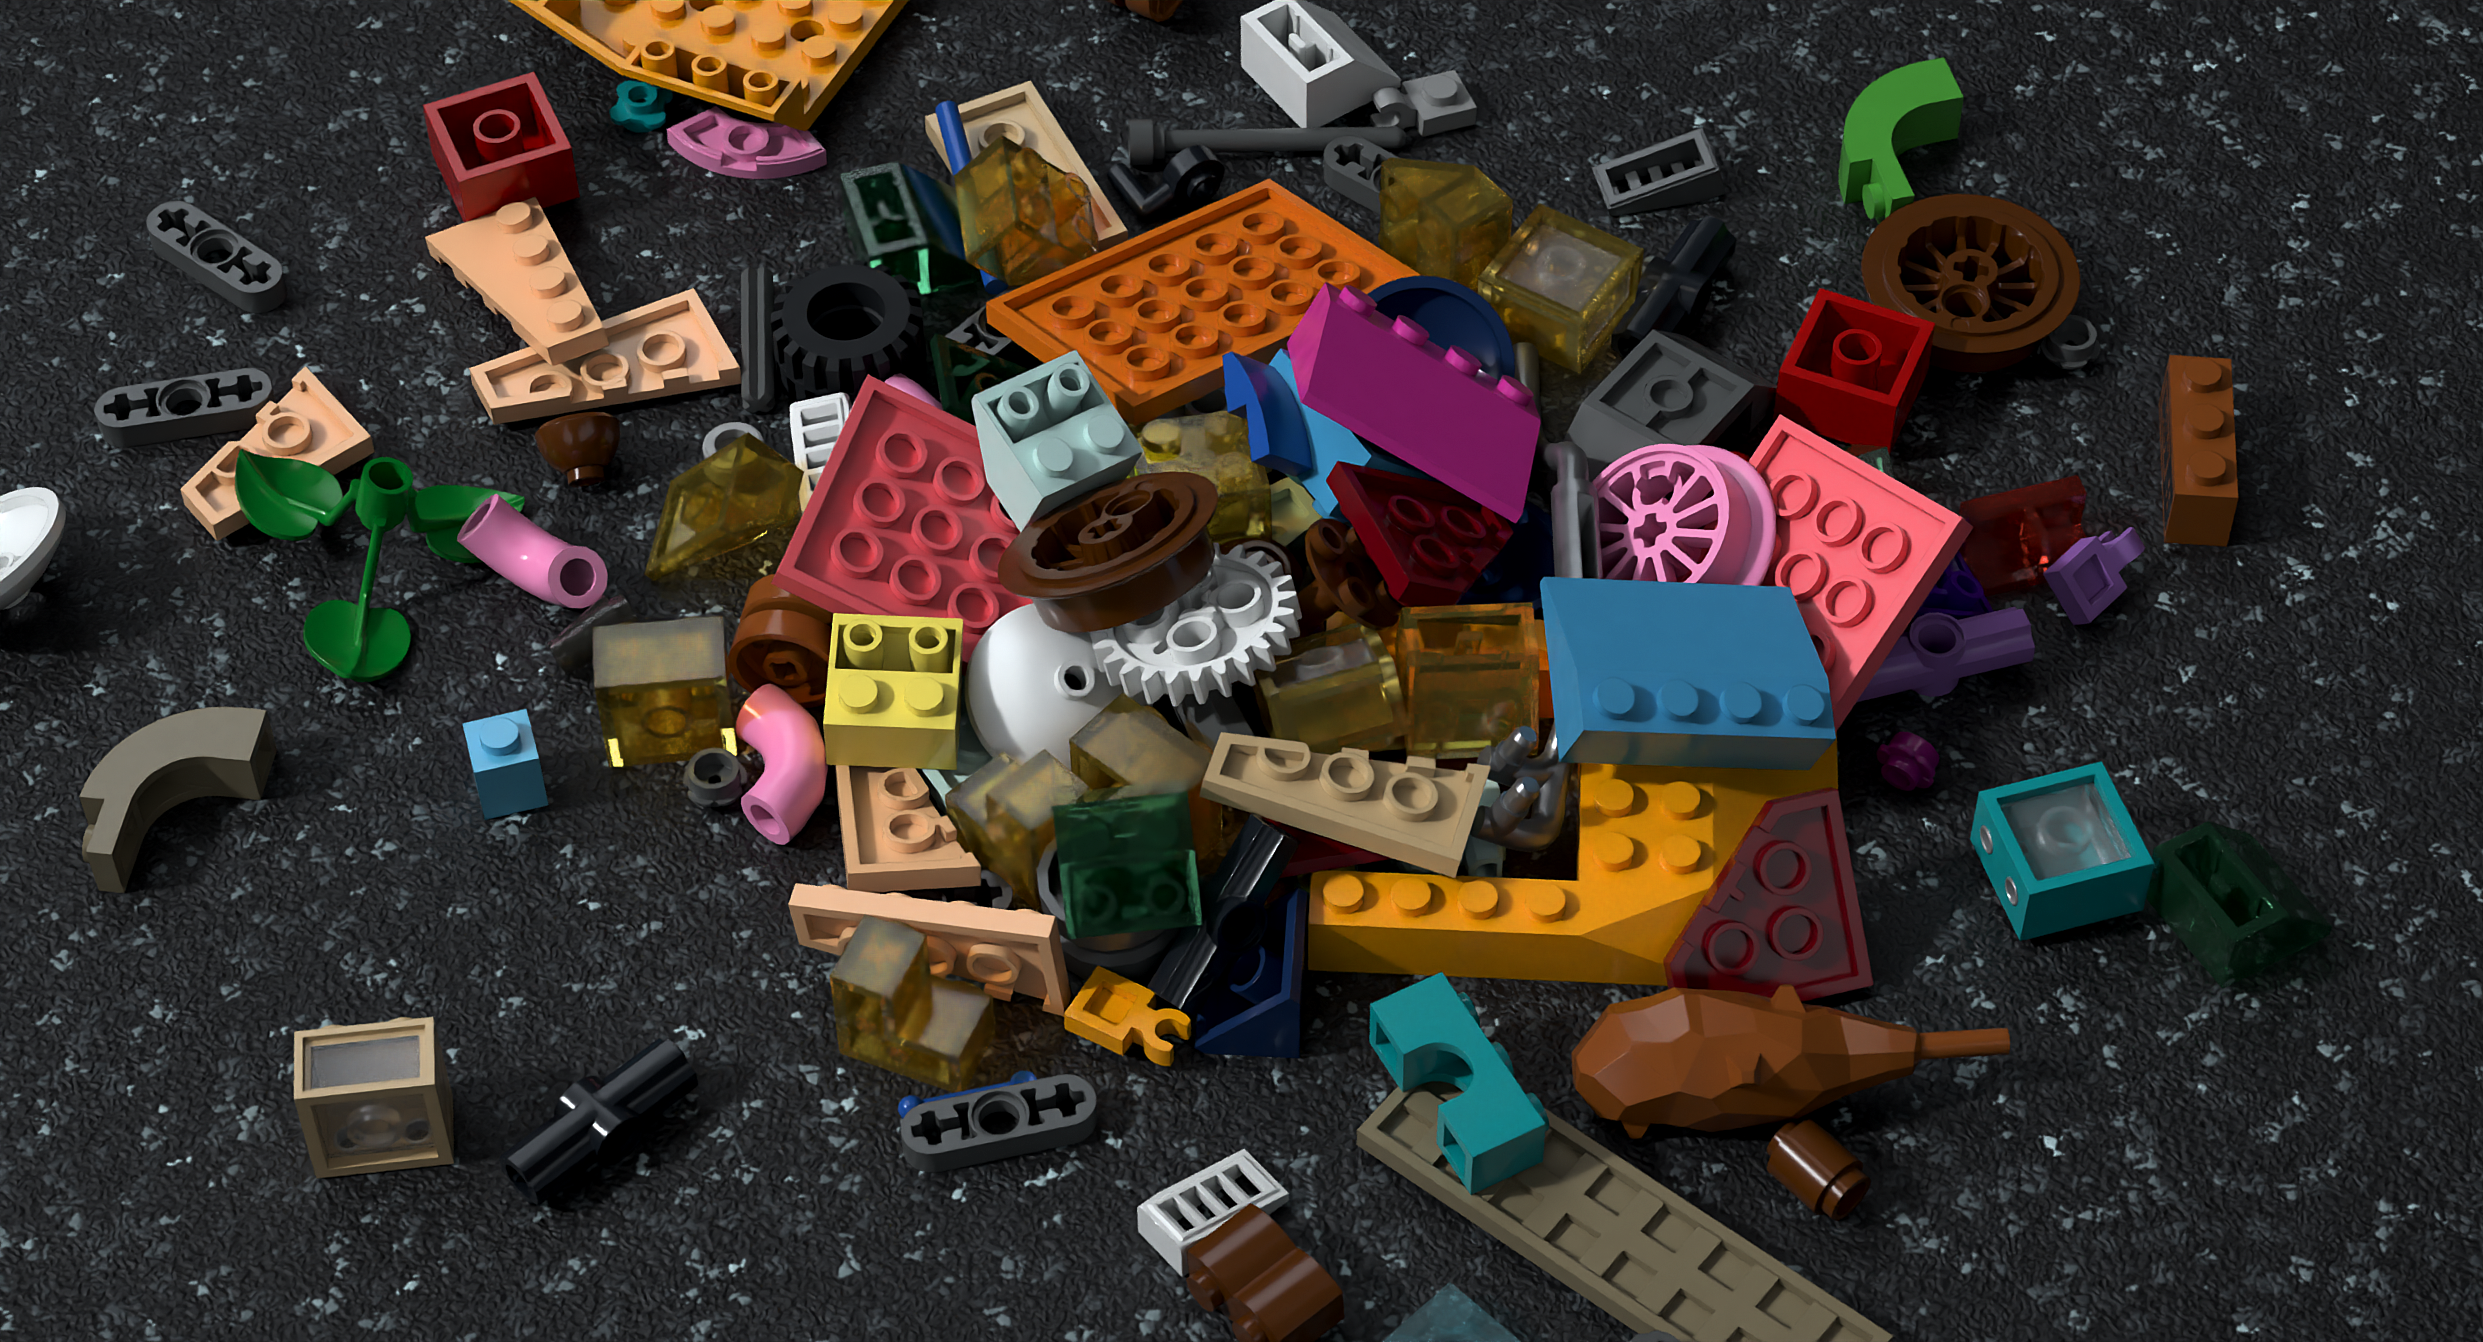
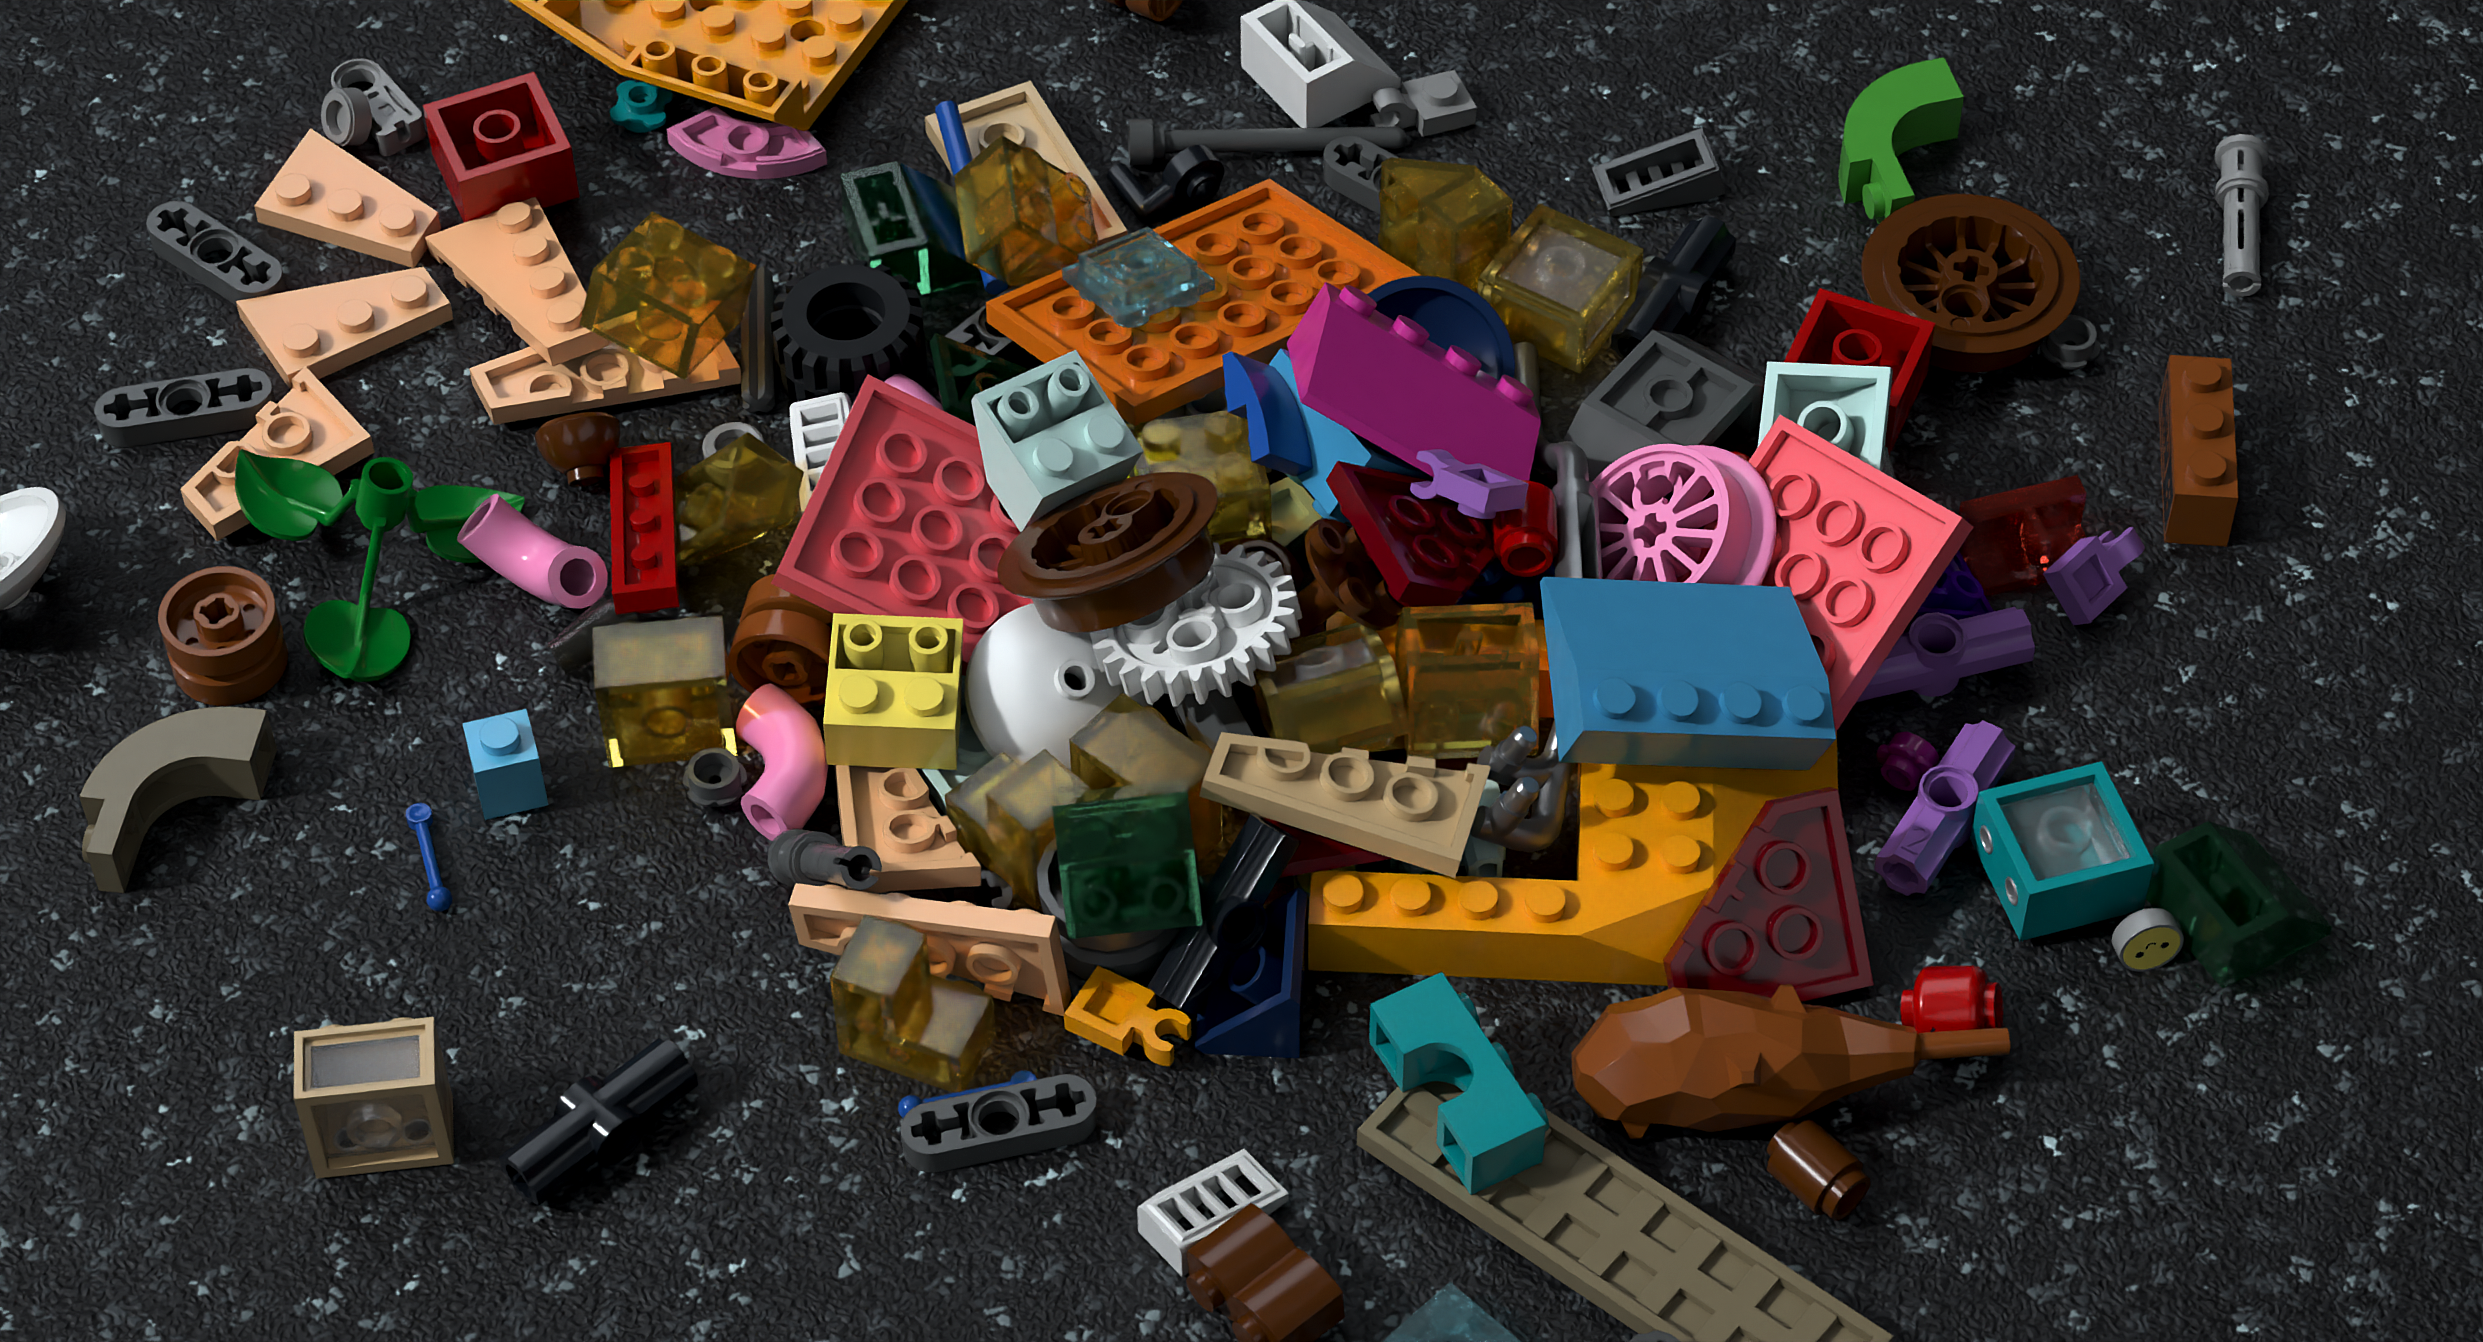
none -> dark orange wheel [158,566,288,706]
none -> light nougat wing [236,266,453,390]
none -> light nougat wing [254,128,441,268]
none -> light grey tile [321,88,372,147]
none -> light grey piece [331,59,426,156]
none -> blue hinge [406,803,453,912]
none -> clear yellow brick [579,212,757,380]
none -> red plate [610,442,679,614]
none -> dark grey pin [767,828,882,890]
none -> clear light blue piece [1062,227,1215,328]
none -> medium lavender plate [1410,449,1529,519]
none -> red brick [1493,480,1558,577]
none -> light aqua slope [1758,362,1893,472]
none -> medium lavender piece [1874,720,2016,896]
none -> red head [1901,966,2004,1033]
none -> tile [2112,908,2184,972]
none -> light grey pin [2215,134,2269,297]

